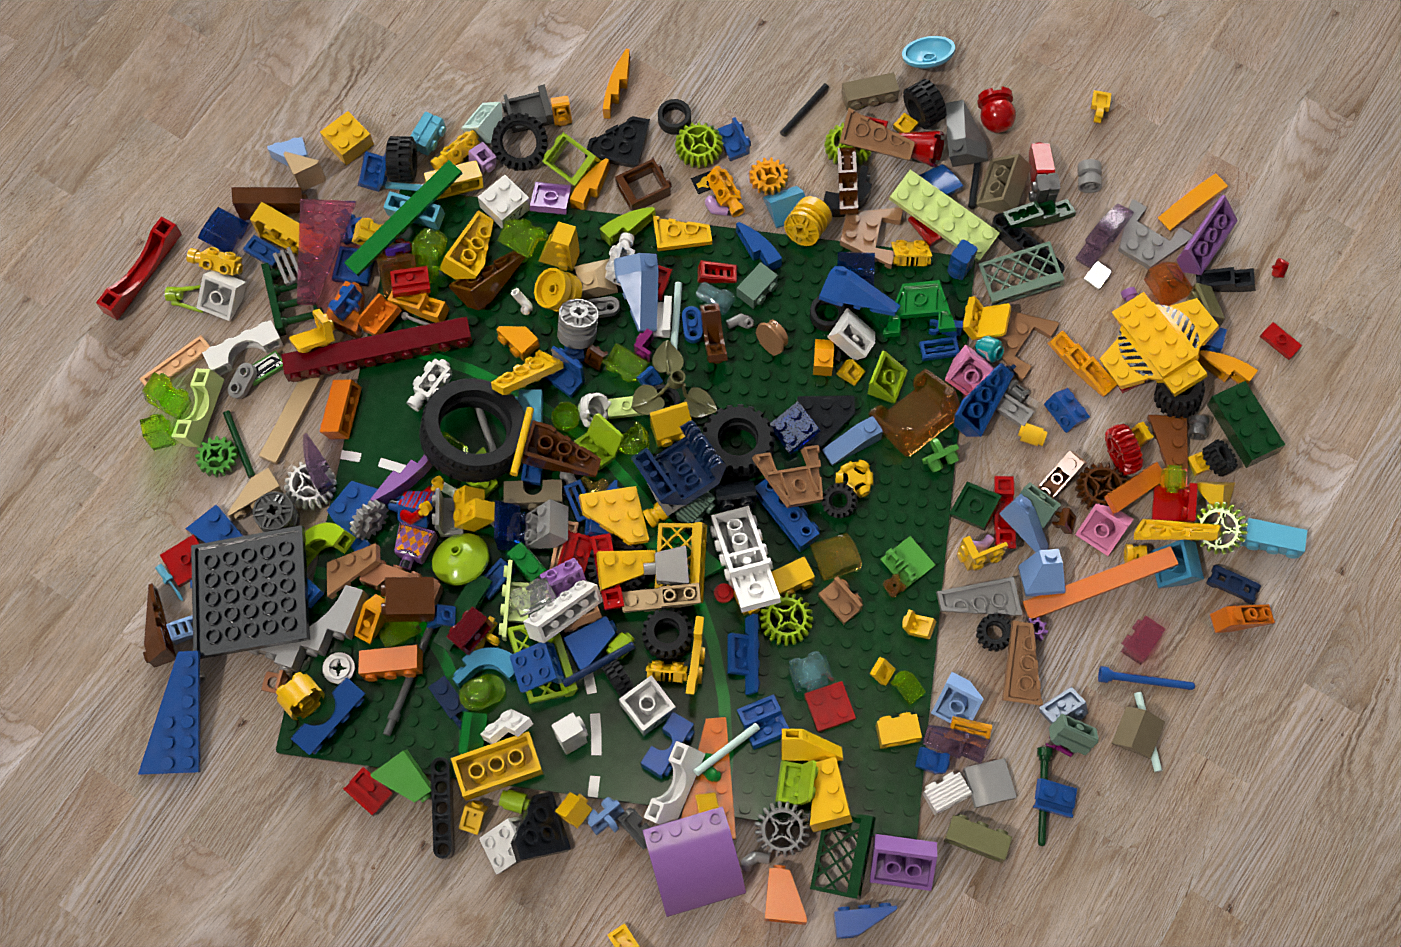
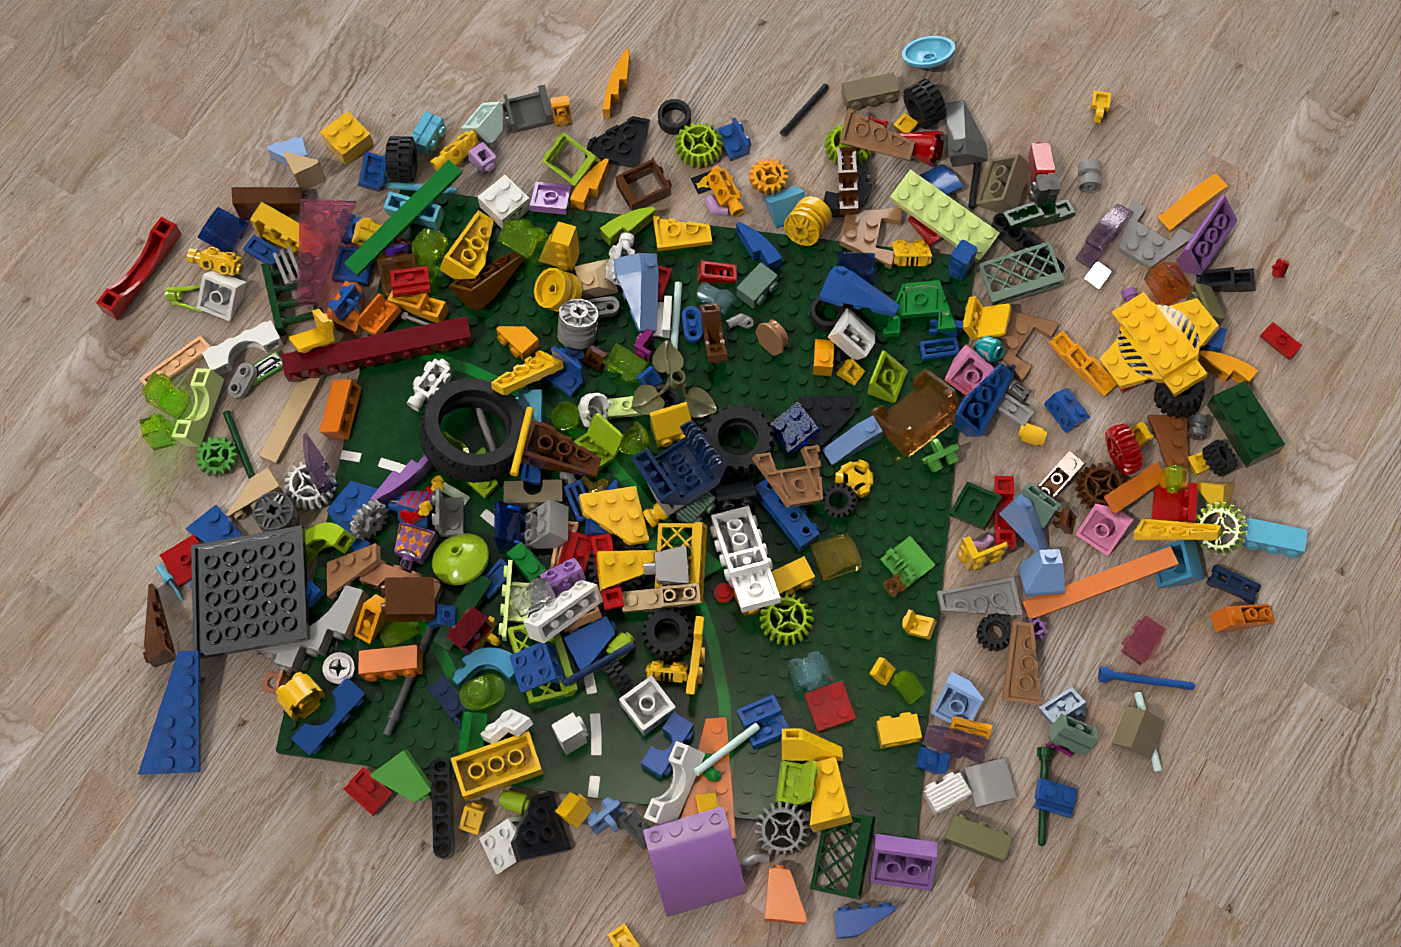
light blue slope [166,615,193,645] -> none
yellow brick [424,160,484,199] -> none
yellow brick [453,486,495,532] -> none
black tyre [491,113,548,171] -> none
white arm [511,288,533,315] -> none
blue bracket [728,614,760,695] -> none
medium nougat bracket [818,576,863,625] -> none
red tile [977,86,1016,133] -> none
yellow wheel [1124,544,1147,563] -> none

